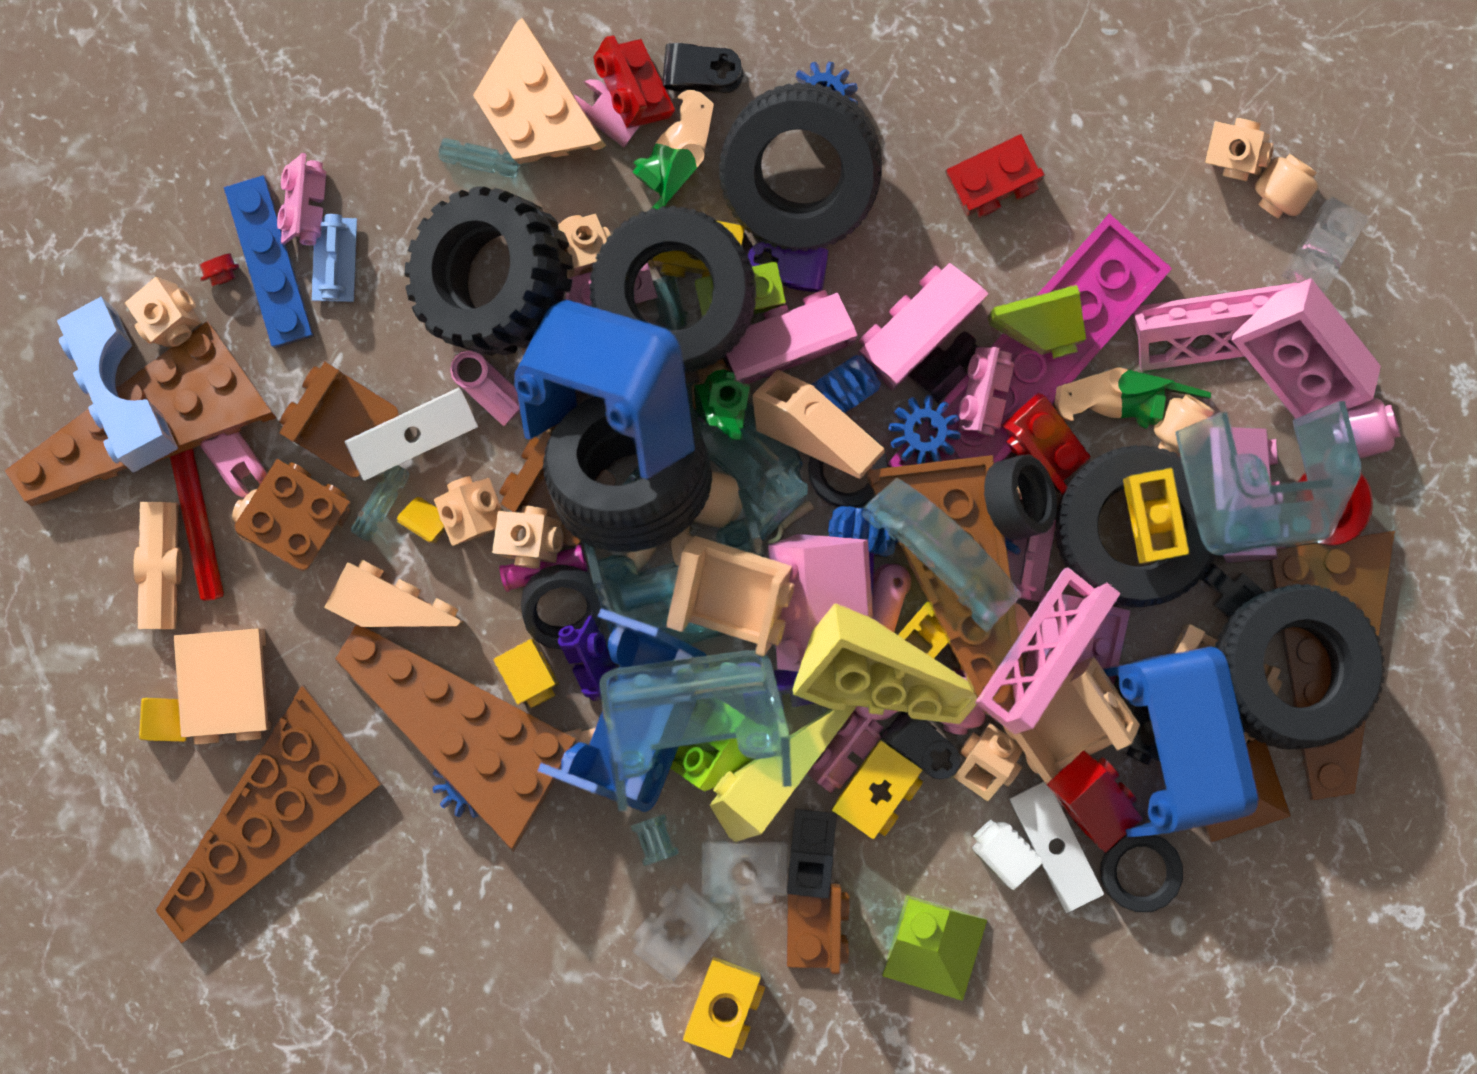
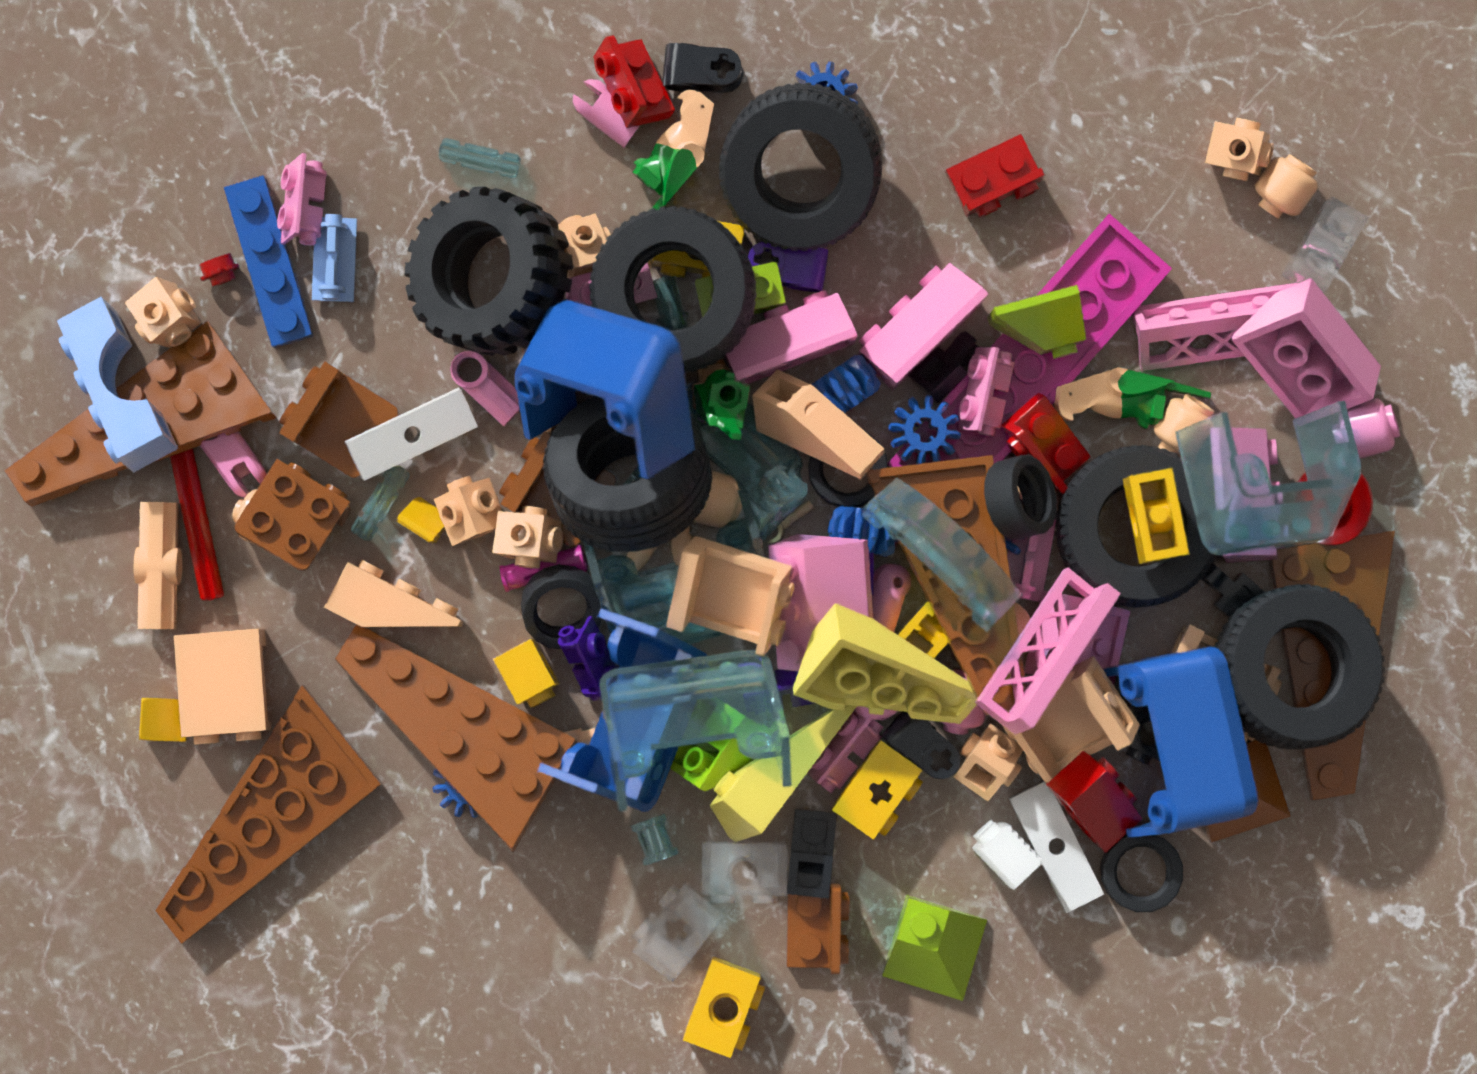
light nougat wing [473,18,606,164] -> none

